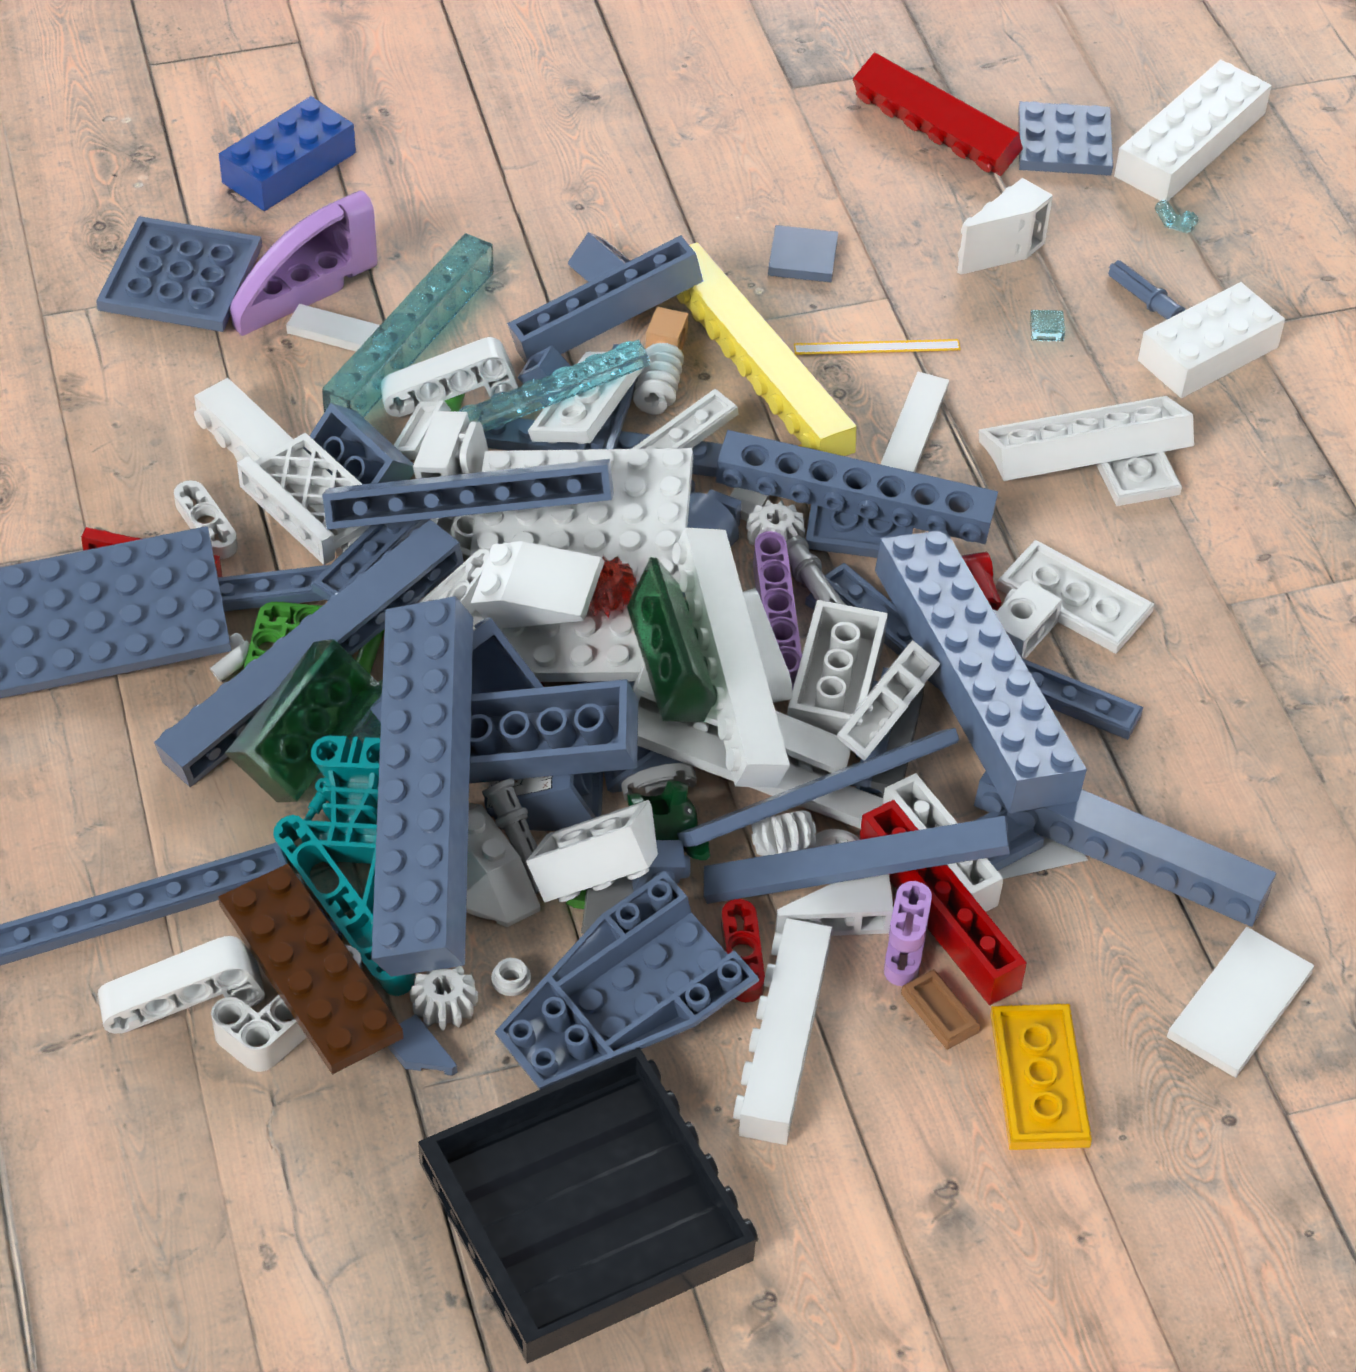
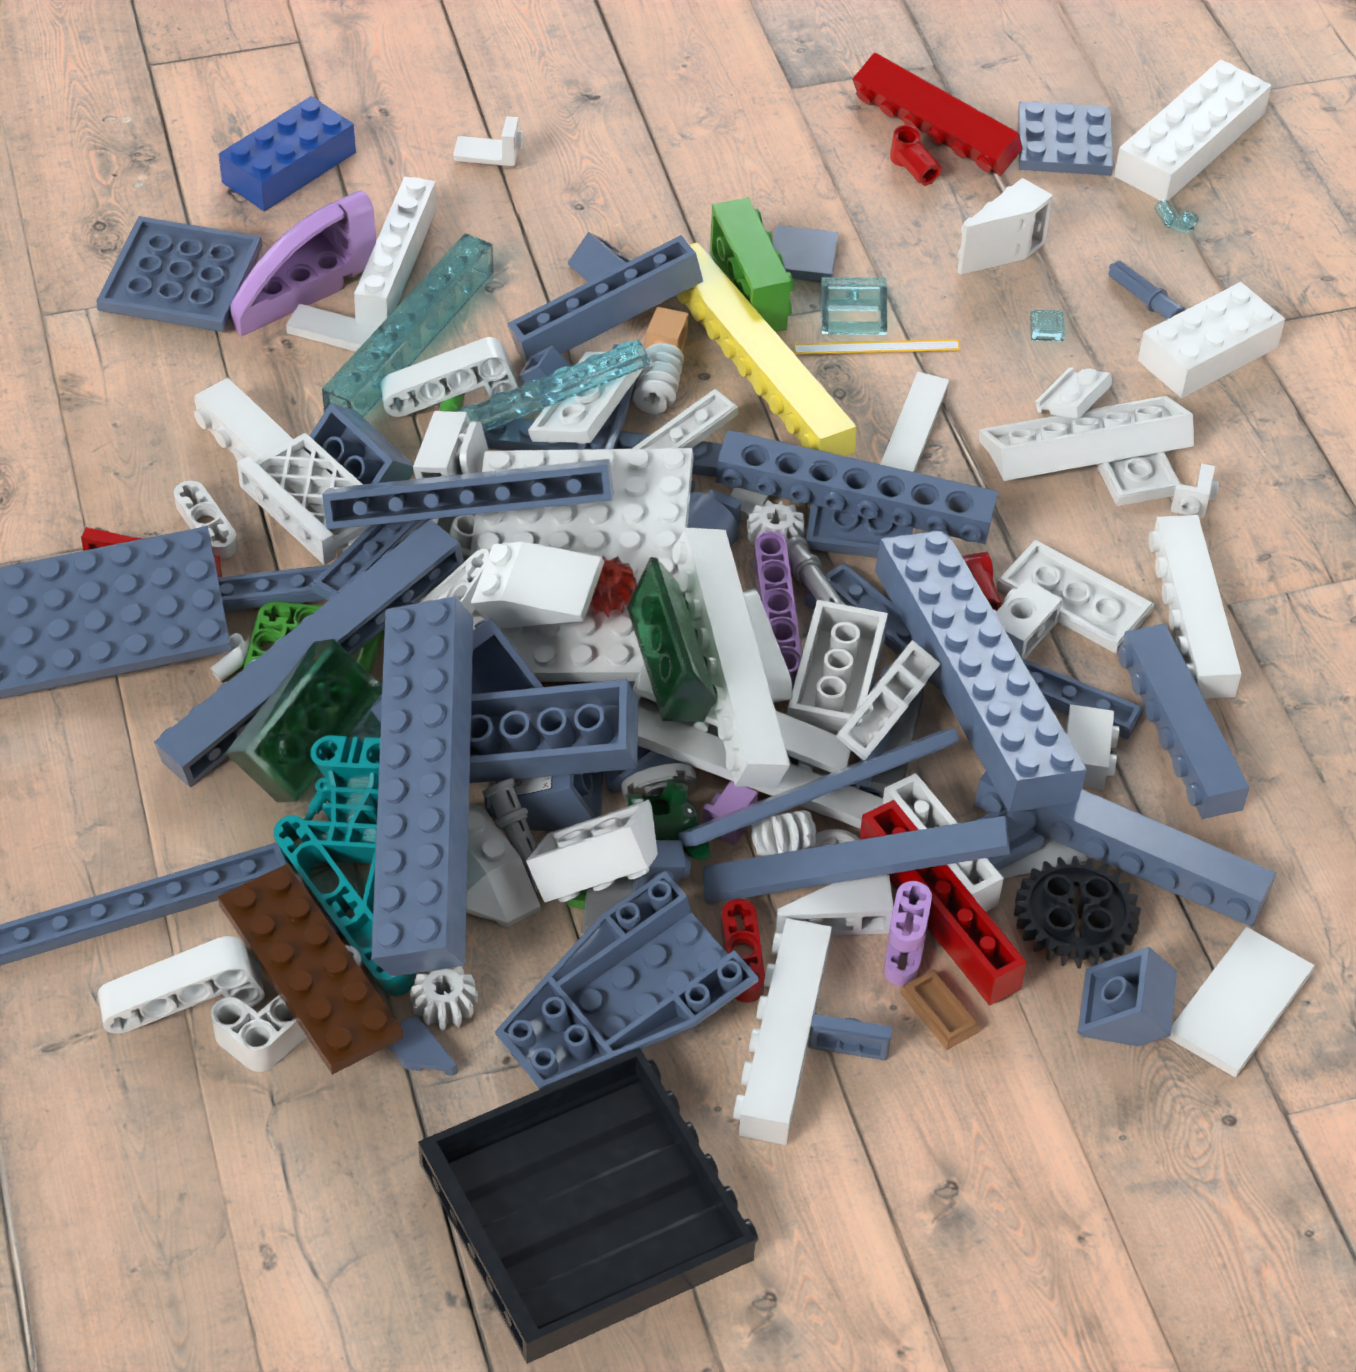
white tile [394,400,451,460] -> none
white plate [491,958,531,996] -> none
yellow tile [990,1004,1092,1150] -> none
none -> white brick [354,177,436,329]
none -> white bracket [453,116,524,166]
none -> lavender brick [702,781,758,846]
none -> bright green brick [710,197,794,332]
none -> sand blue plate [809,1014,892,1060]
none -> clear light blue tile [819,277,887,335]
none -> red piece [890,125,942,186]
none -> black gear [1014,856,1141,969]
none -> white plate [1035,367,1113,419]
none -> white brick [1065,704,1119,791]
none -> sand blue slope [1078,947,1177,1046]
none -> sand blue brick [1118,623,1250,819]
none -> white brick [1149,515,1241,699]
none -> white bracket [1171,464,1219,518]

